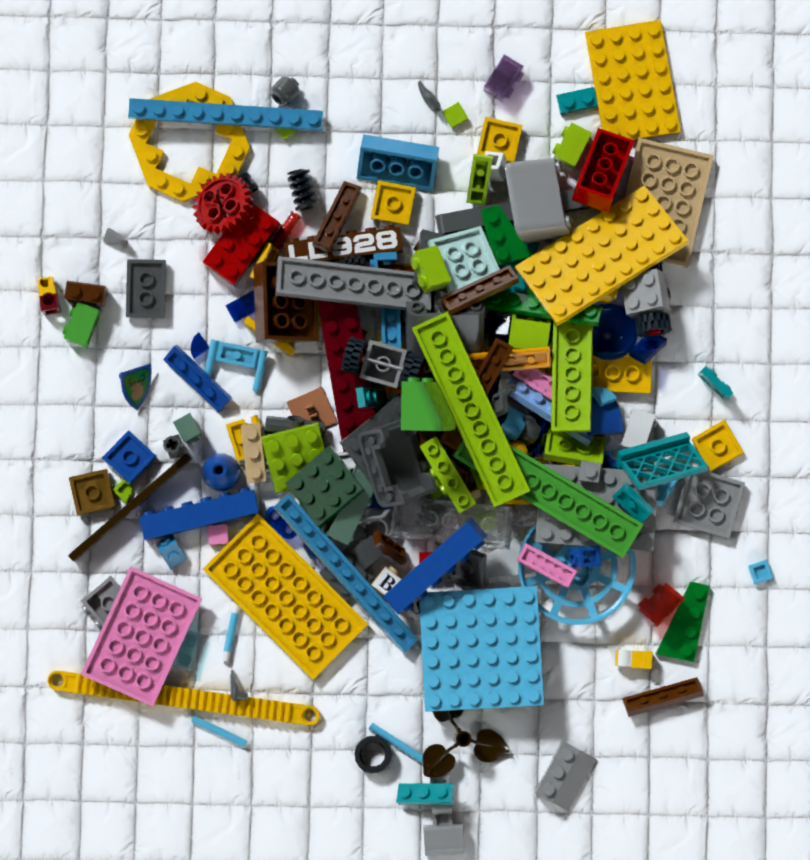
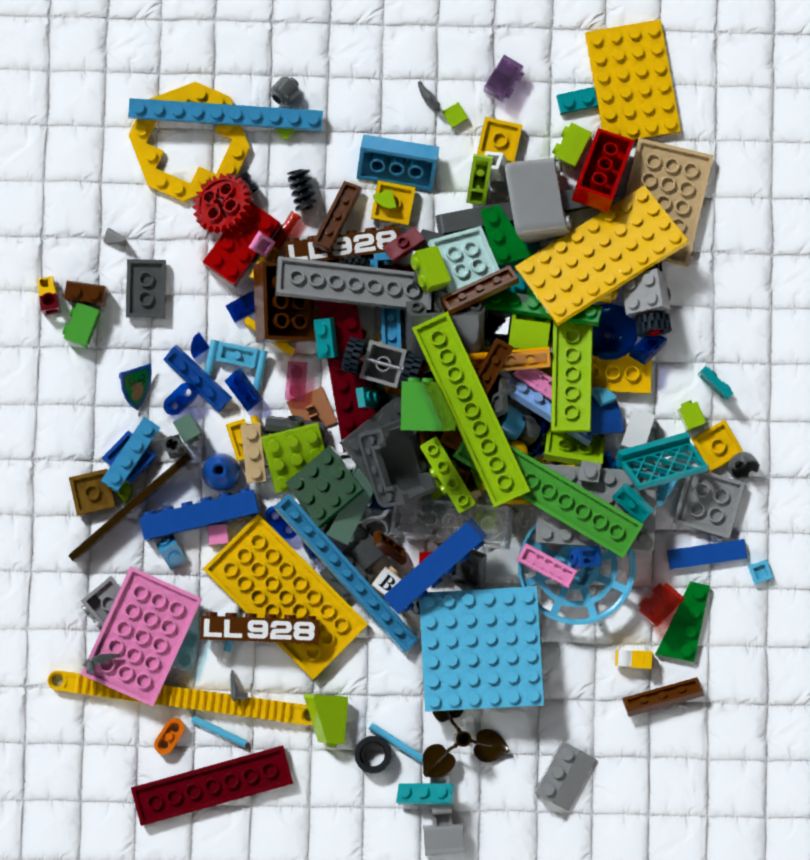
none -> dark grey bar [83,654,120,675]
none -> dark azure plate [101,417,160,493]
none -> dark red plate [131,745,293,826]
none -> orange plate [154,718,185,755]
none -> clear blue plate [163,383,198,415]
none -> reddish brown brick [200,612,320,644]
none -> clear blue plate [224,368,263,412]
none -> bright pink tile [248,231,276,258]
none -> clear pink plate [285,361,308,402]
none -> lime slope [304,693,348,748]
none -> teal plate [313,318,338,359]
none -> lime tile [373,189,397,209]
none -> dark red plate [382,226,426,264]
none -> blue tile [667,539,747,570]
none -> lime brick [677,400,706,431]
none -> dark grey hair [728,451,760,479]

